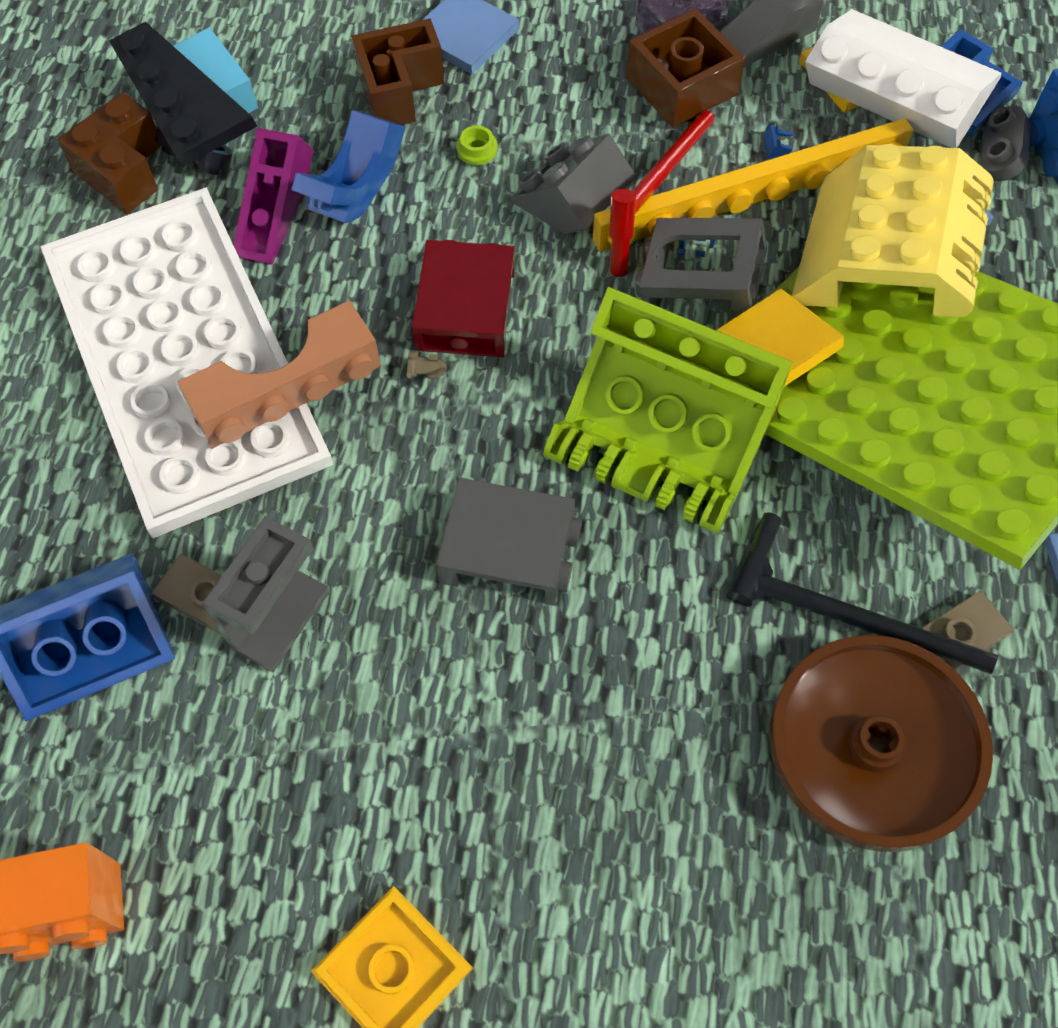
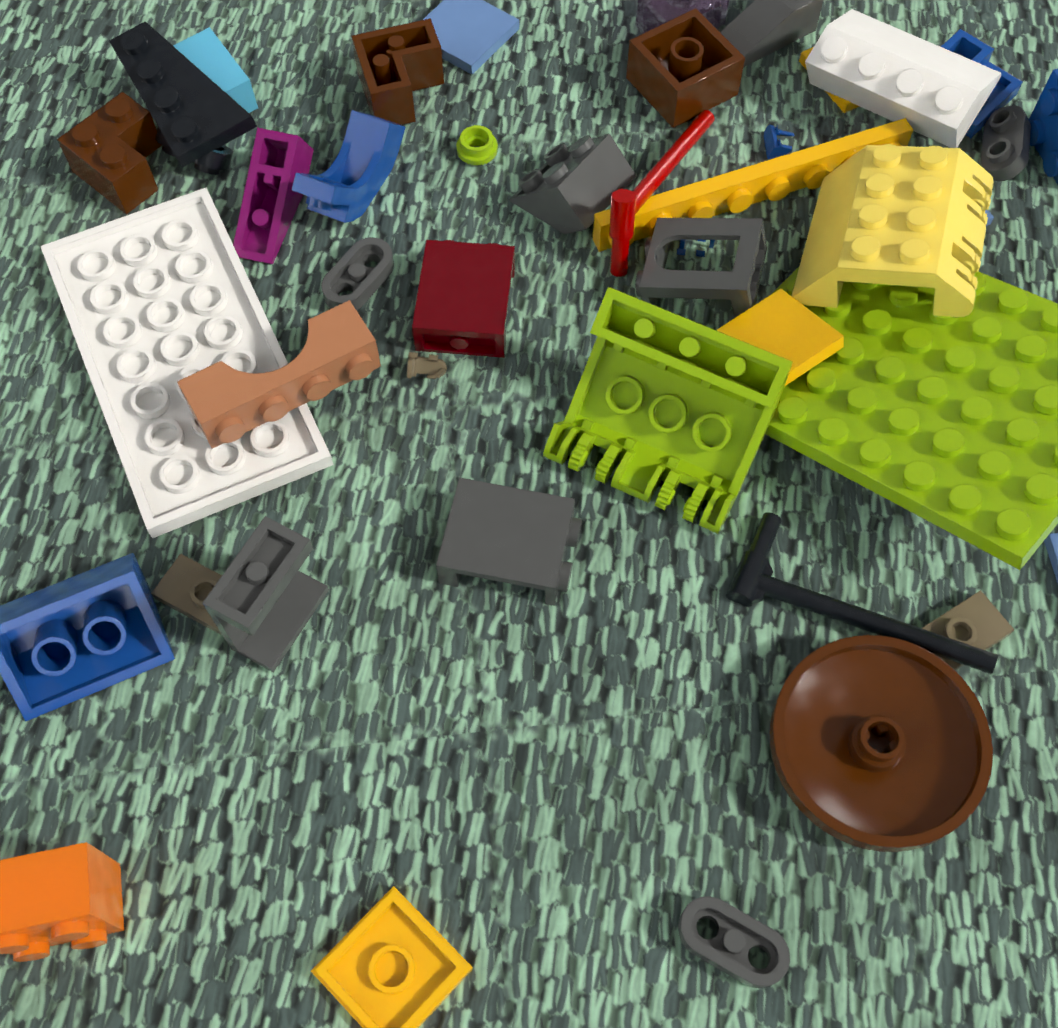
none -> dark grey plate [321,237,394,310]
none -> dark grey plate [678,896,790,989]

